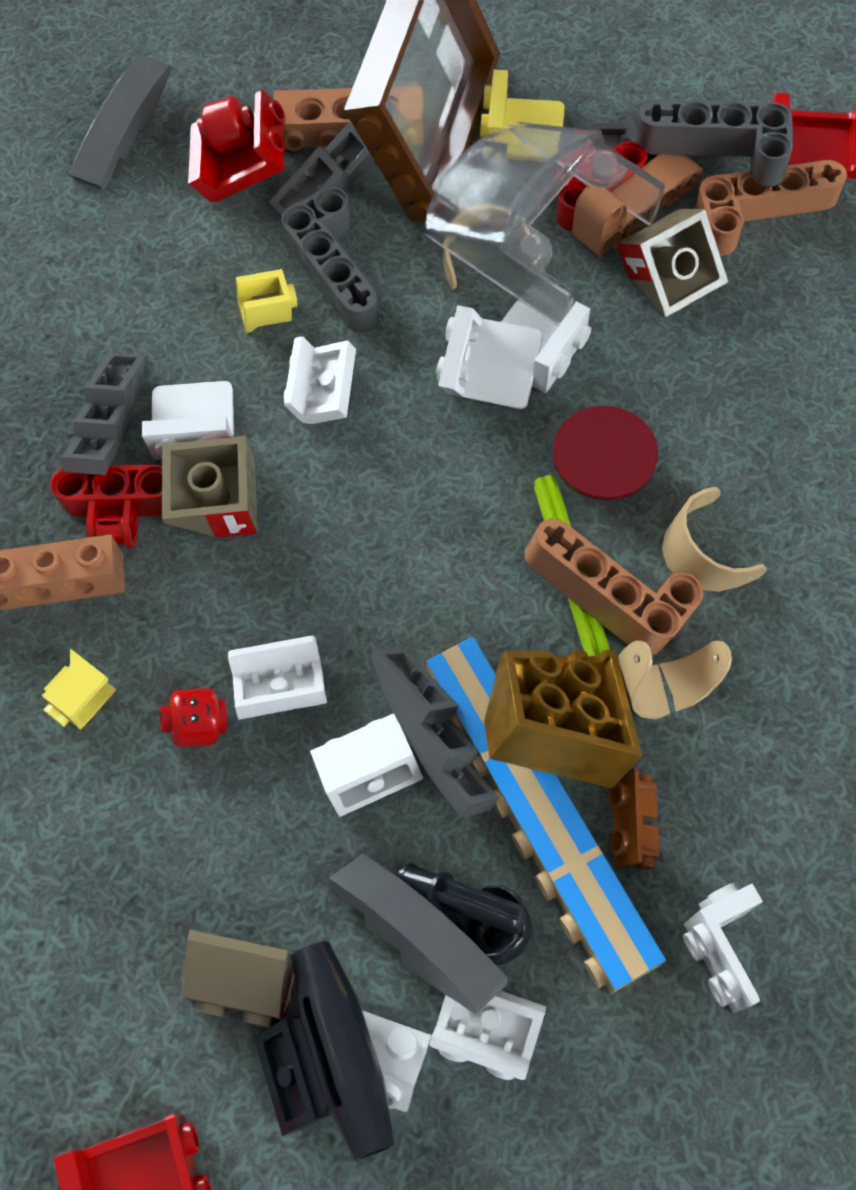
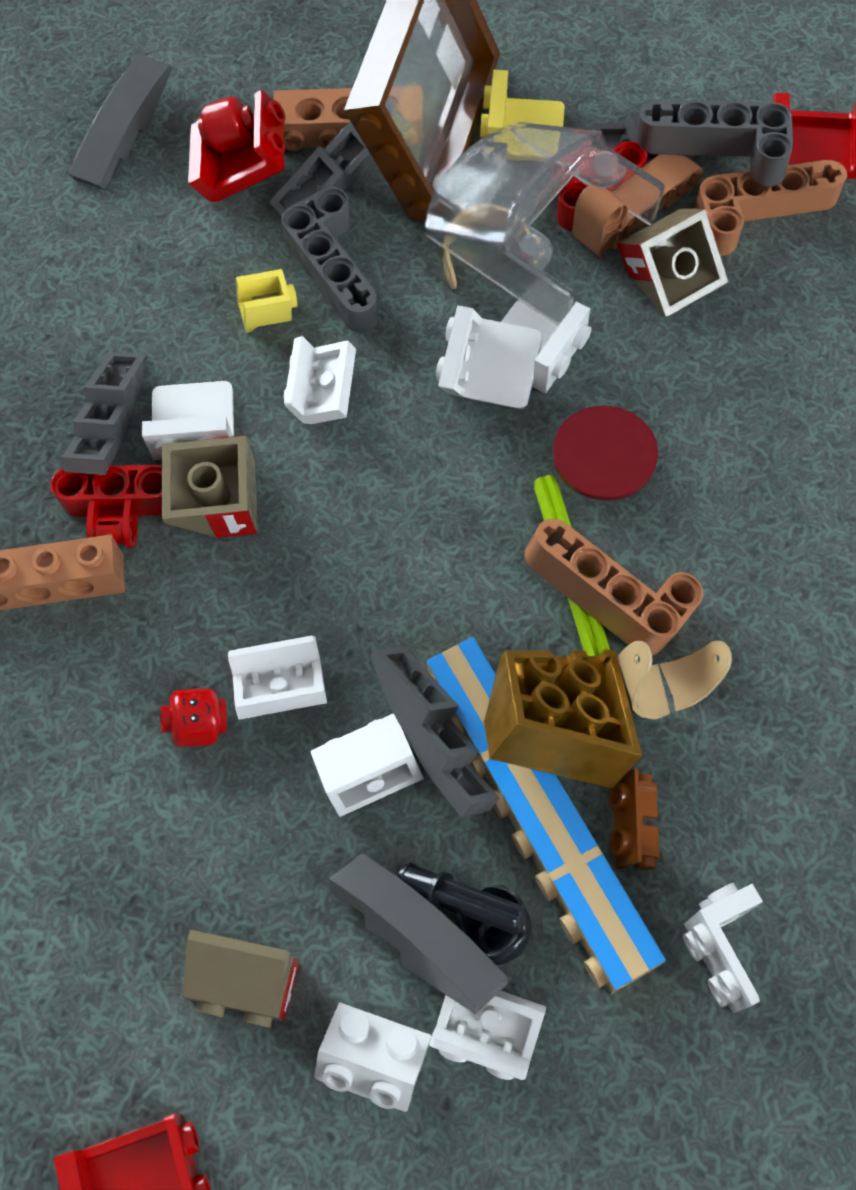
light yellow window [42,649,116,730] -> none
black plate [254,941,395,1161] -> none
tan piece [662,487,767,592] -> none

